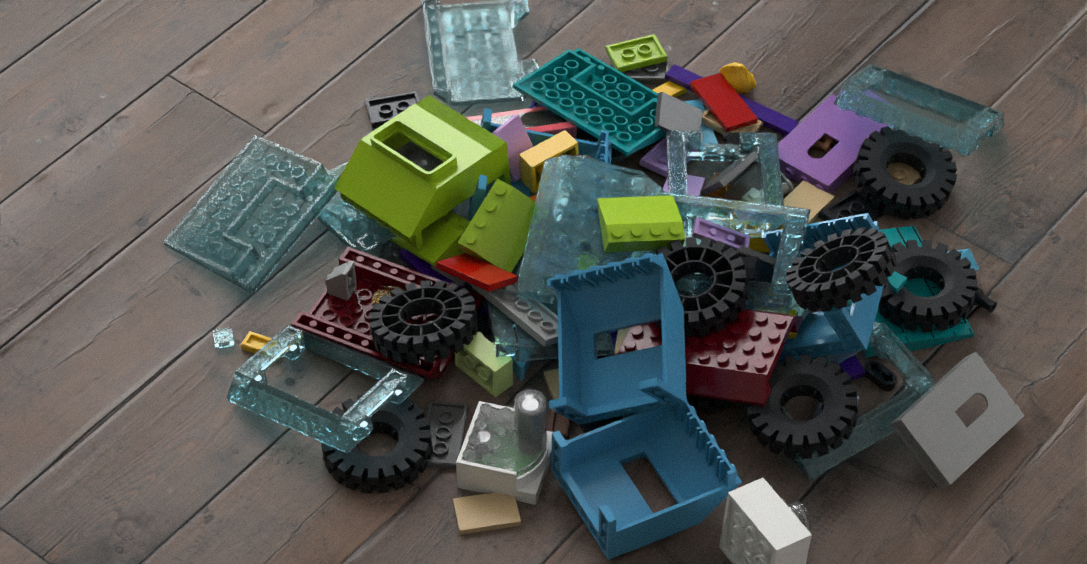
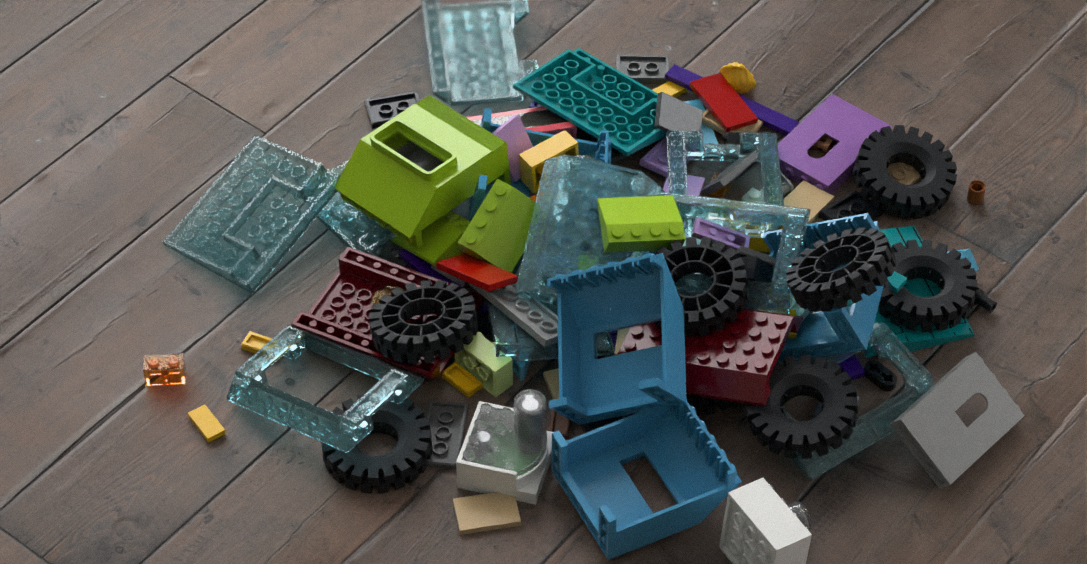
clear light blue tile [213,327,234,348] -> none
light grey slope [325,261,357,301] -> none
lime tile [605,34,668,72] -> none
clear light blue slope [834,64,1004,156] -> none
none -> clear orange brick [143,353,186,386]
none -> yellow tile [188,404,226,443]
none -> yellow tile [441,362,483,398]
none -> dark orange beam [967,180,986,205]

